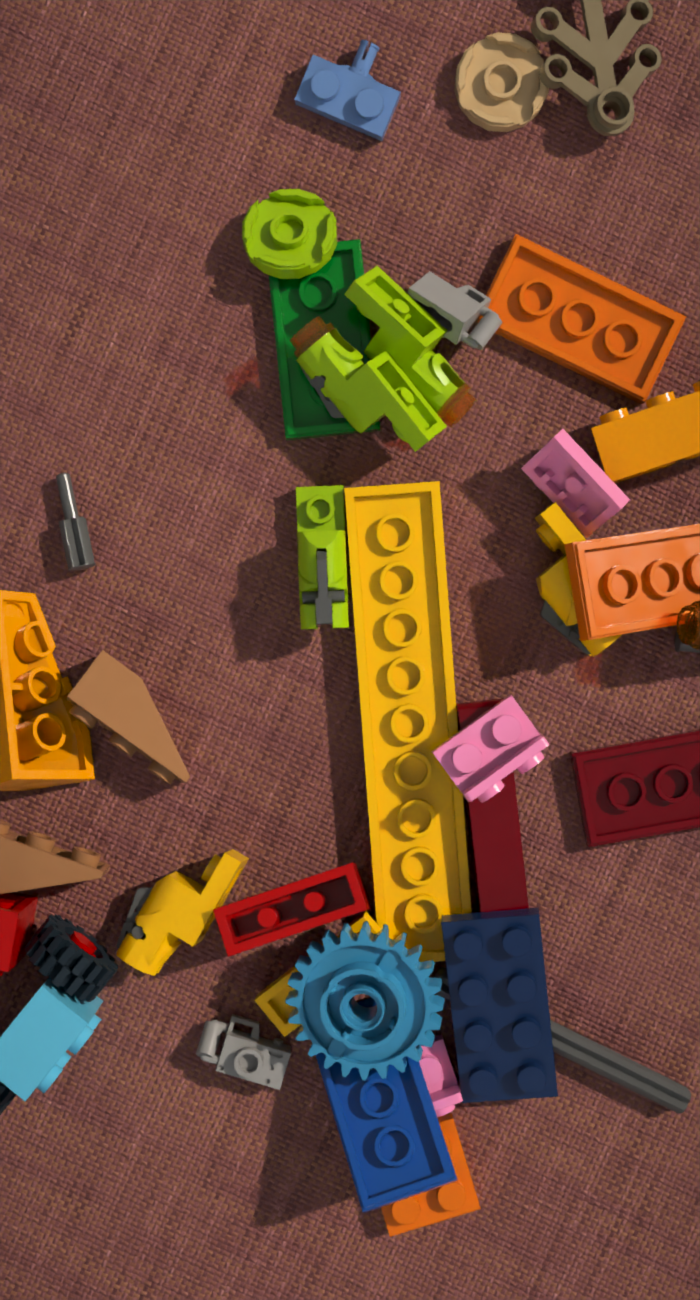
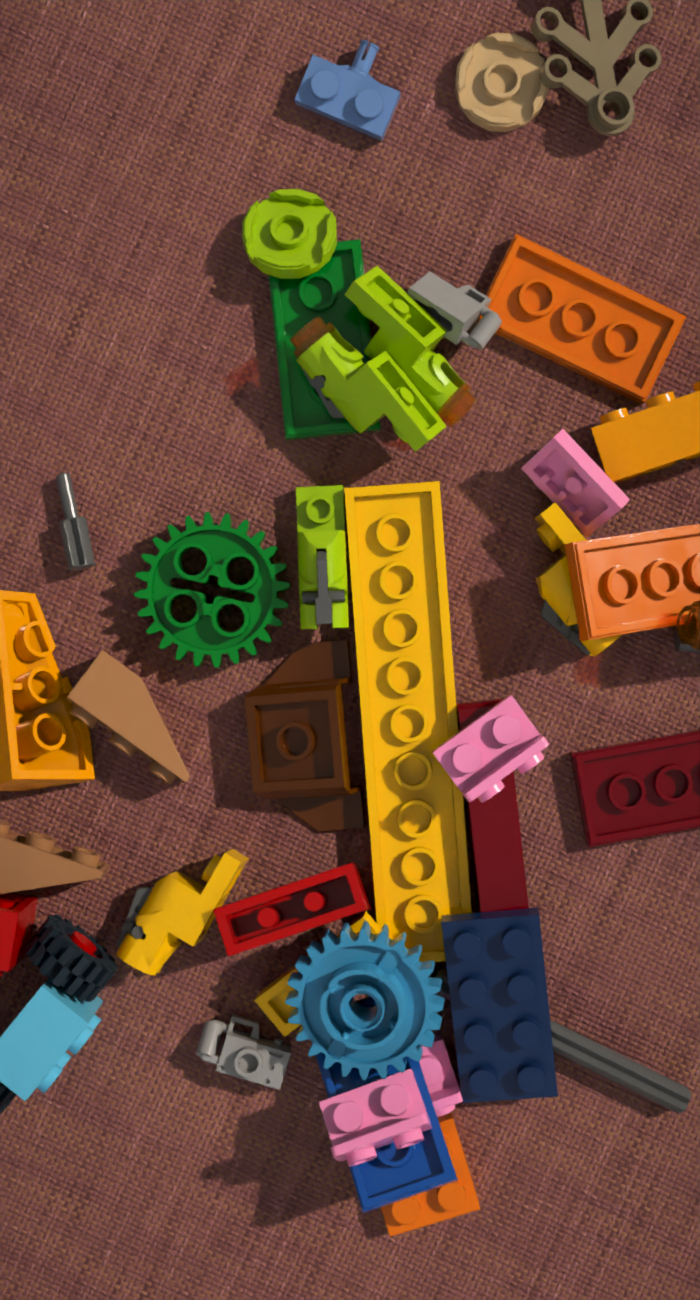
none -> green gear [134,512,291,668]
none -> reddish brown piece [244,639,365,832]
none -> bright pink bracket [319,1068,432,1167]

